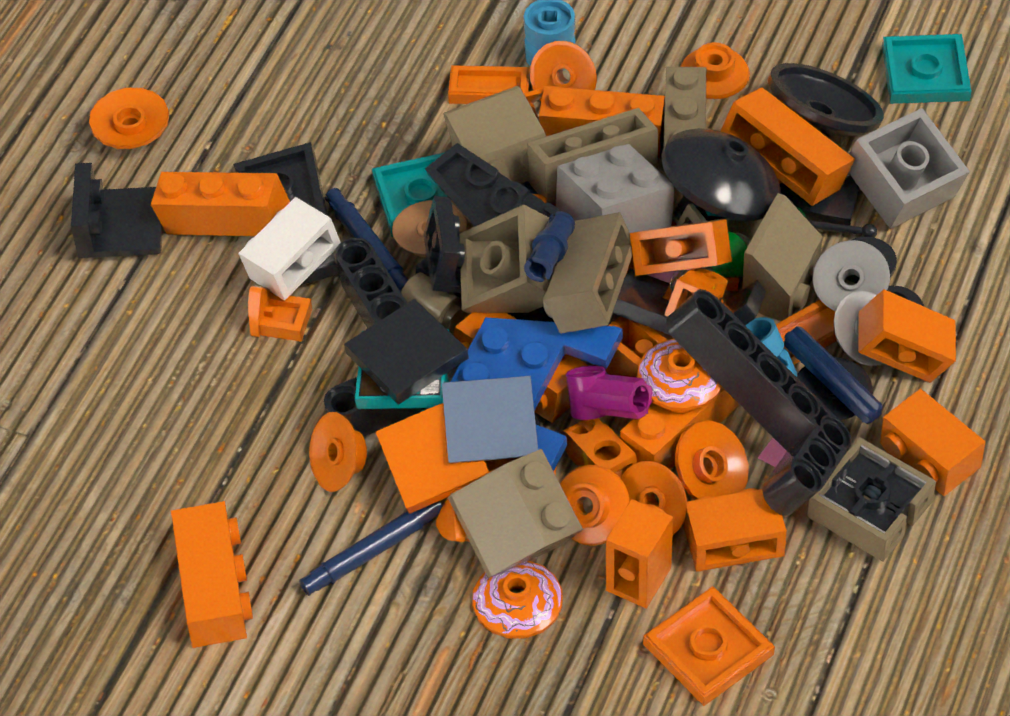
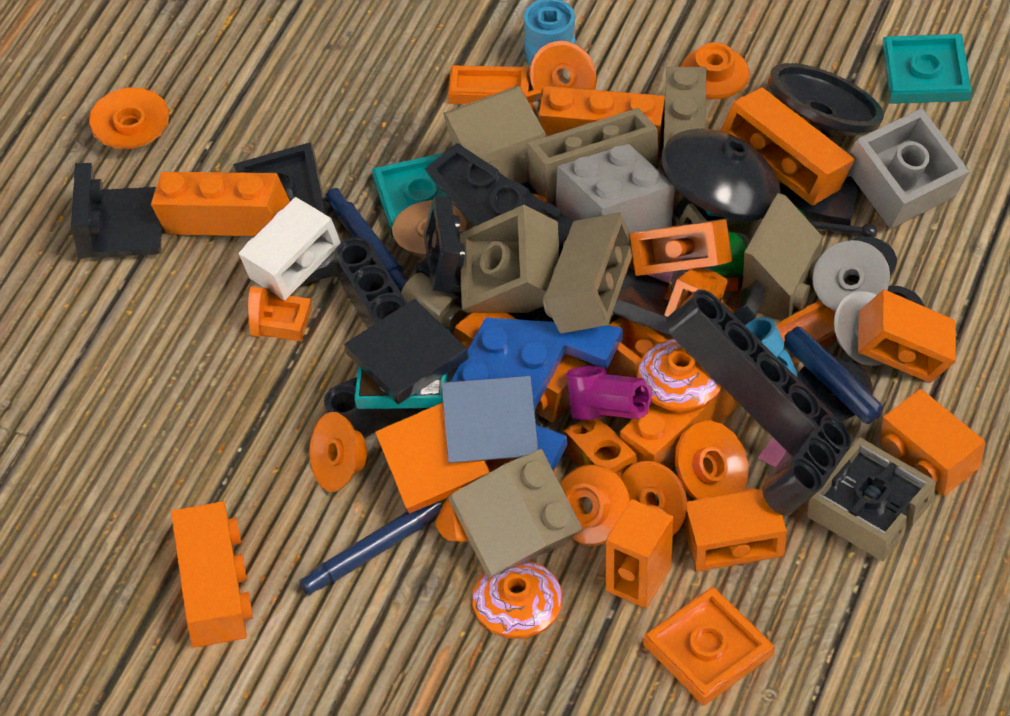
dark blue pin [524,211,575,282] -> none

